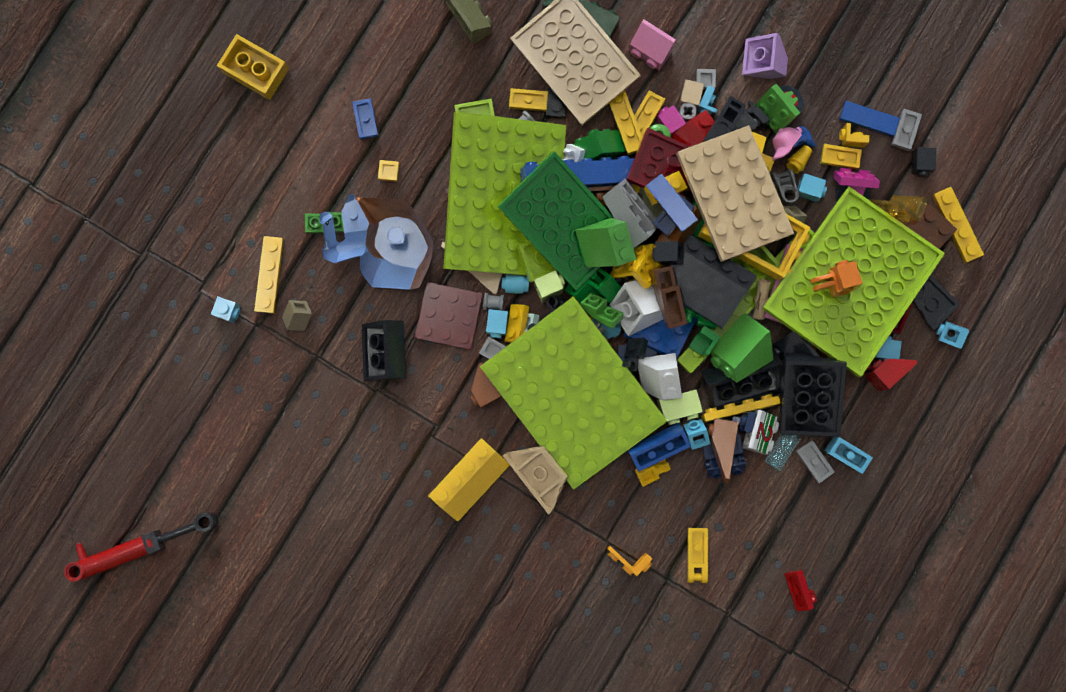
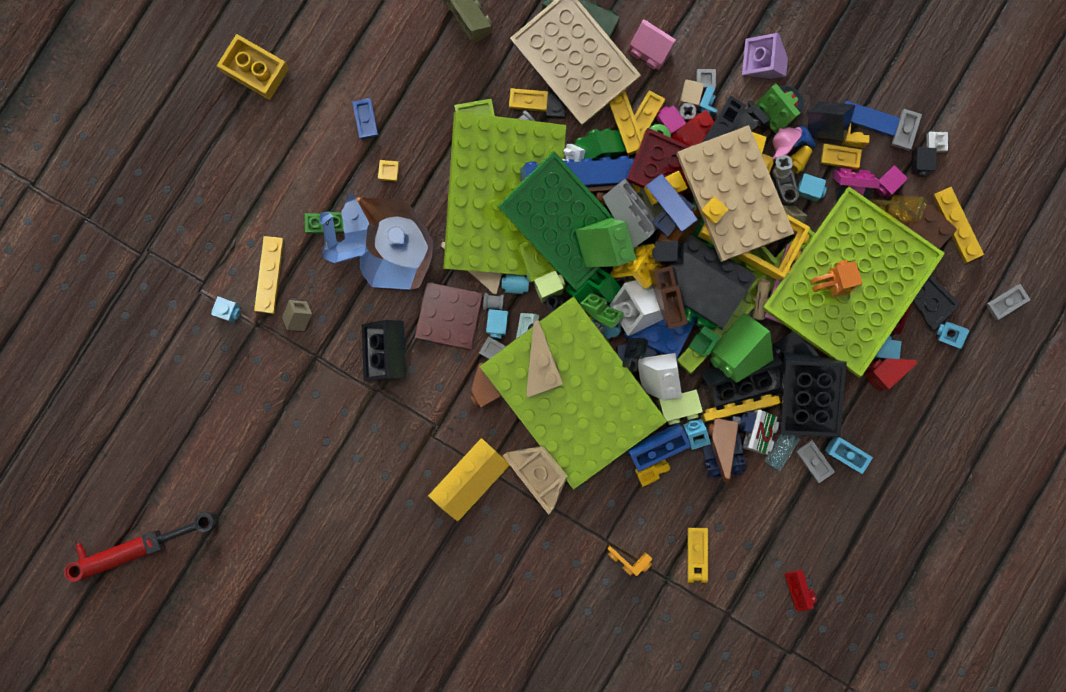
yellow plate [504,304,530,343] -> none
none -> tan wing [526,319,563,398]
none -> yellow plate [700,196,729,225]
none -> light grey bush [773,155,793,179]
none -> black slope [807,101,855,142]
none -> dark pink brick [876,165,908,198]
none -> white tile [927,132,948,152]
none -> light grey plate [986,284,1030,320]

